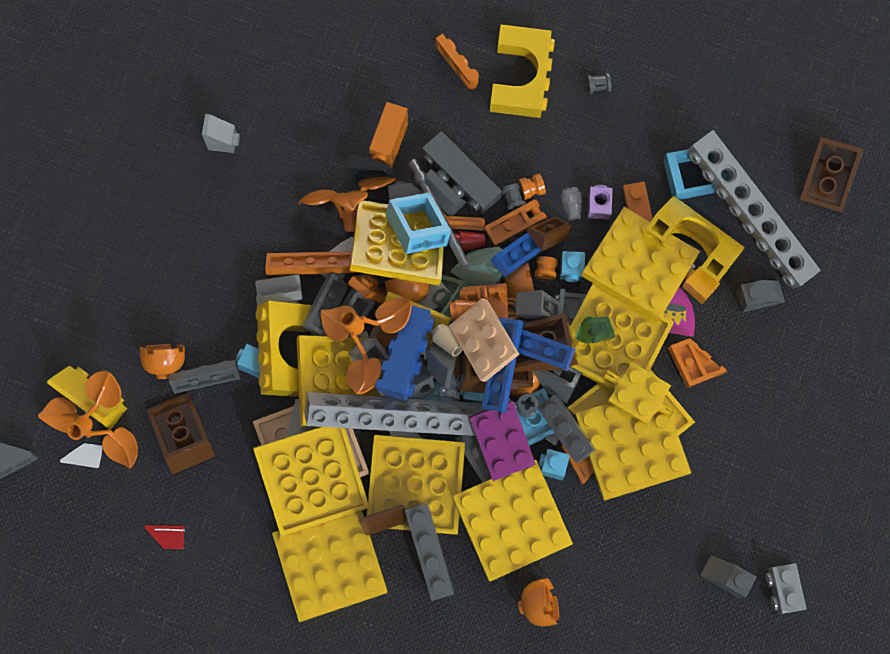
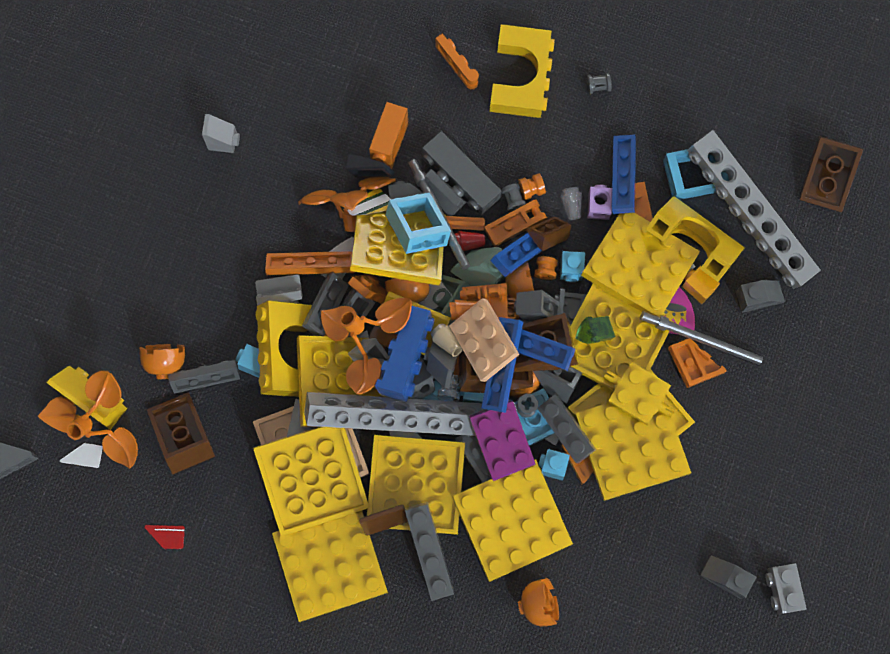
none -> sticker [348,188,391,216]
none -> blue plate [612,135,636,214]
none -> flat silver bar [640,311,763,365]

